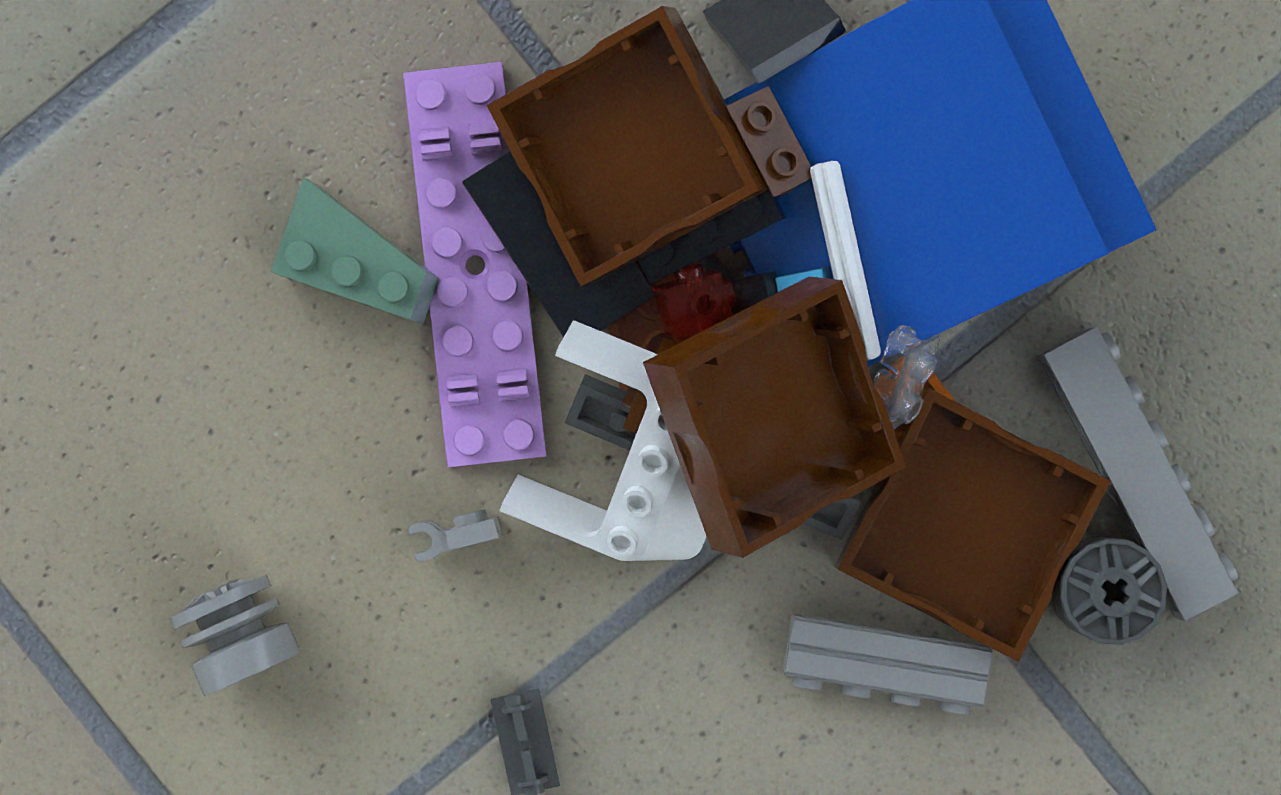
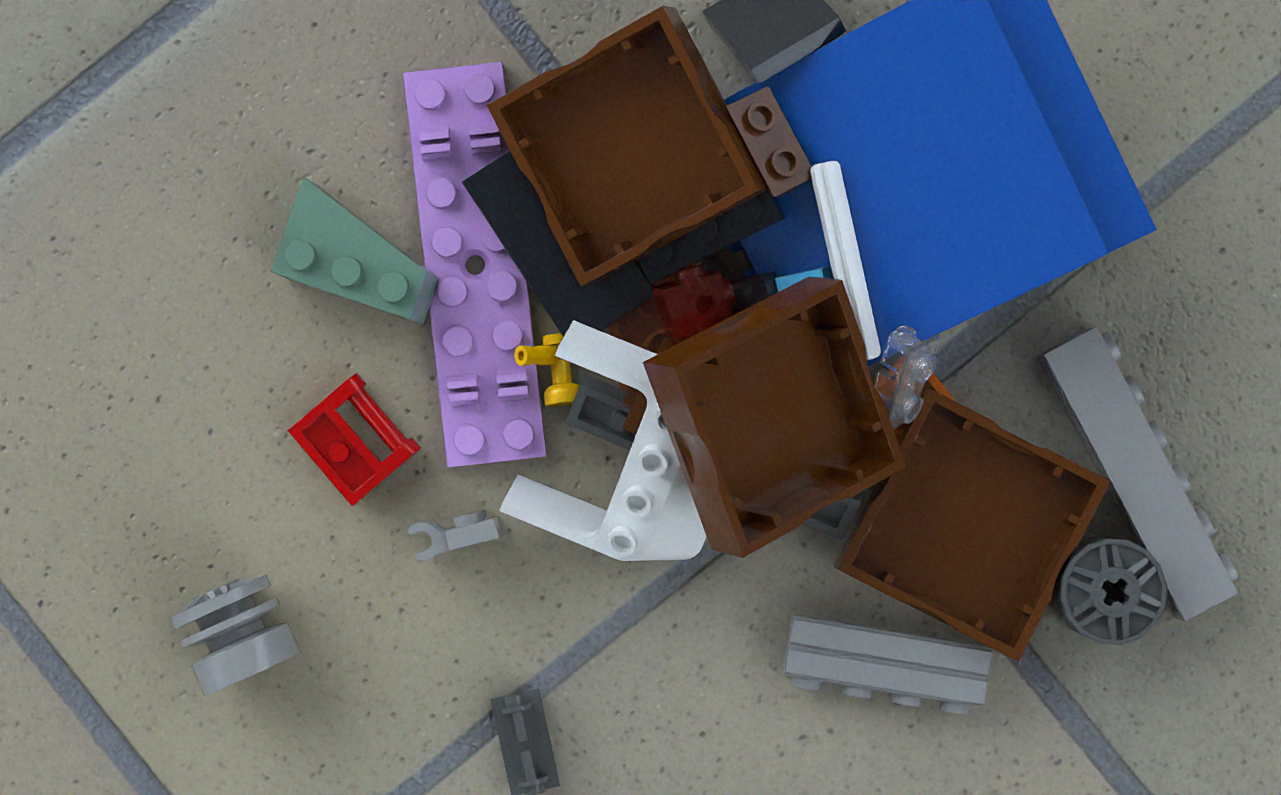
none -> red plate [287,373,421,506]
none -> yellow piece [514,333,580,407]

